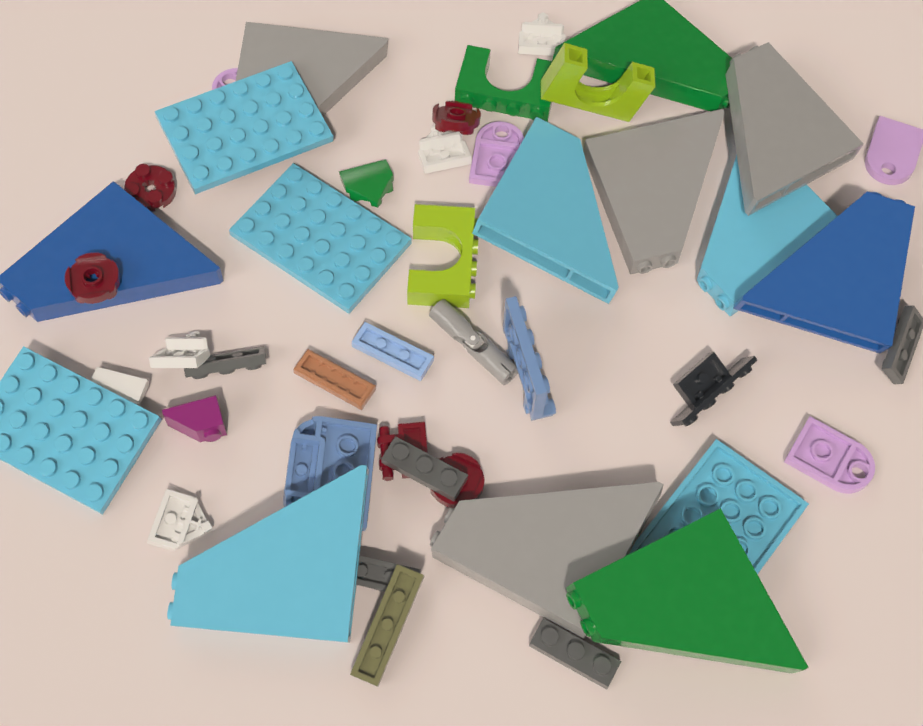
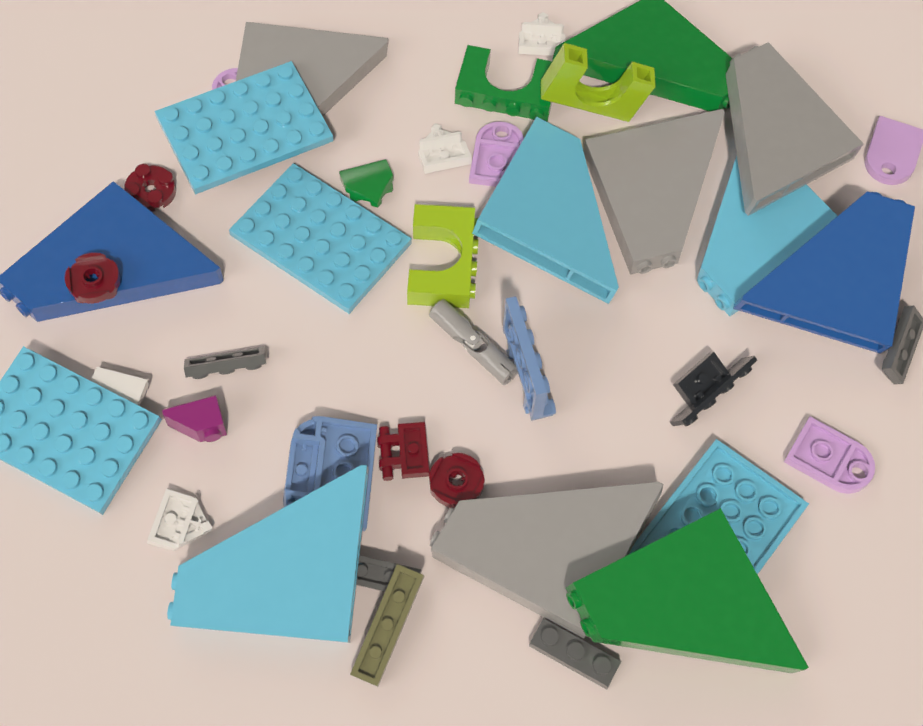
white slope [149,331,210,368] -> none
nougat plate [293,349,376,410] -> none
light blue plate [352,322,434,381] -> none
dark grey plate [381,436,468,501] -> none
dark red plate [432,101,481,135] -> none

